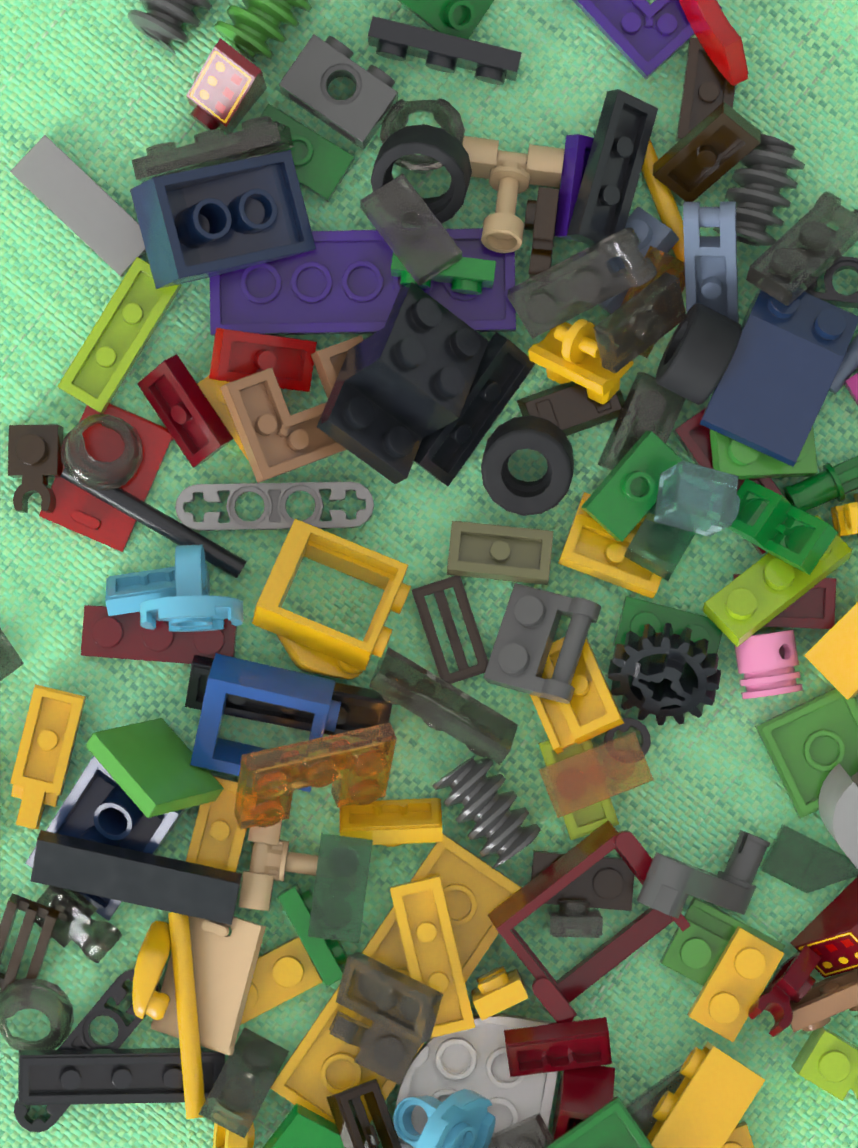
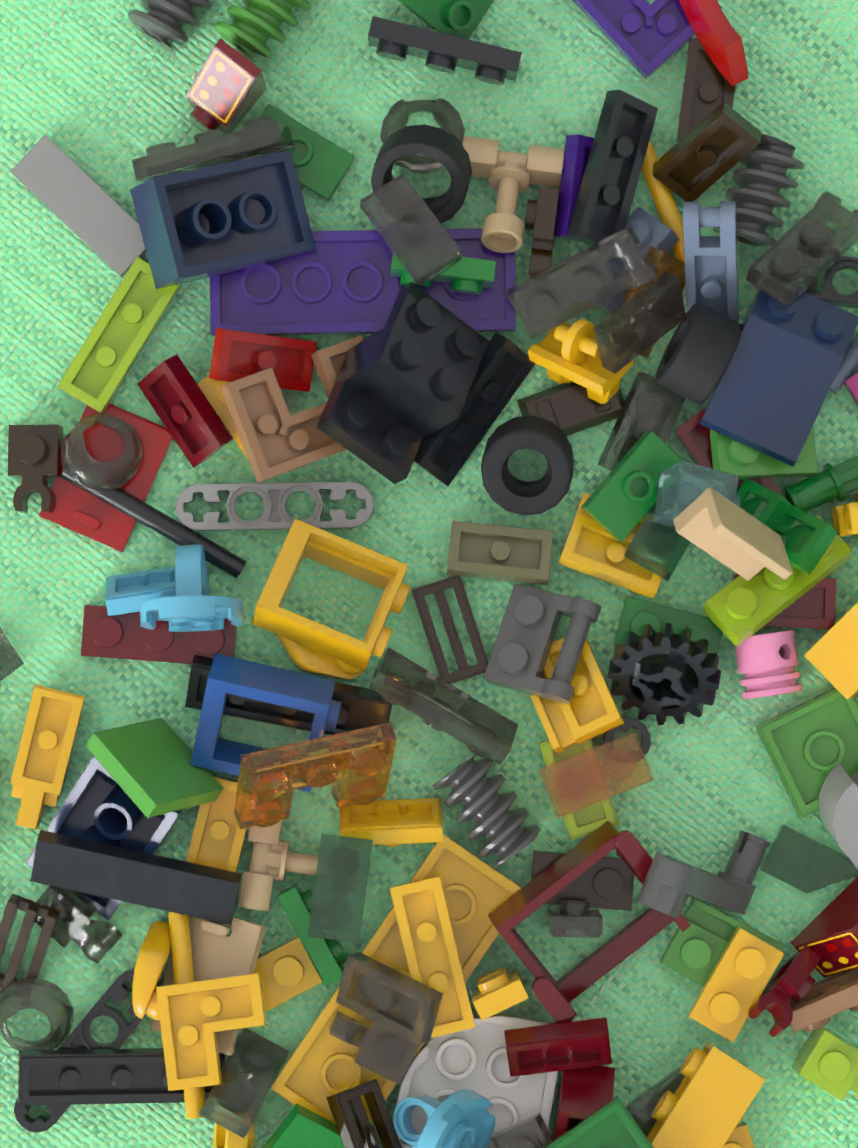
dark grey brick [279,34,398,150] -> none
none -> yellow plate [156,973,267,1091]
none -> tan panel [673,487,793,581]

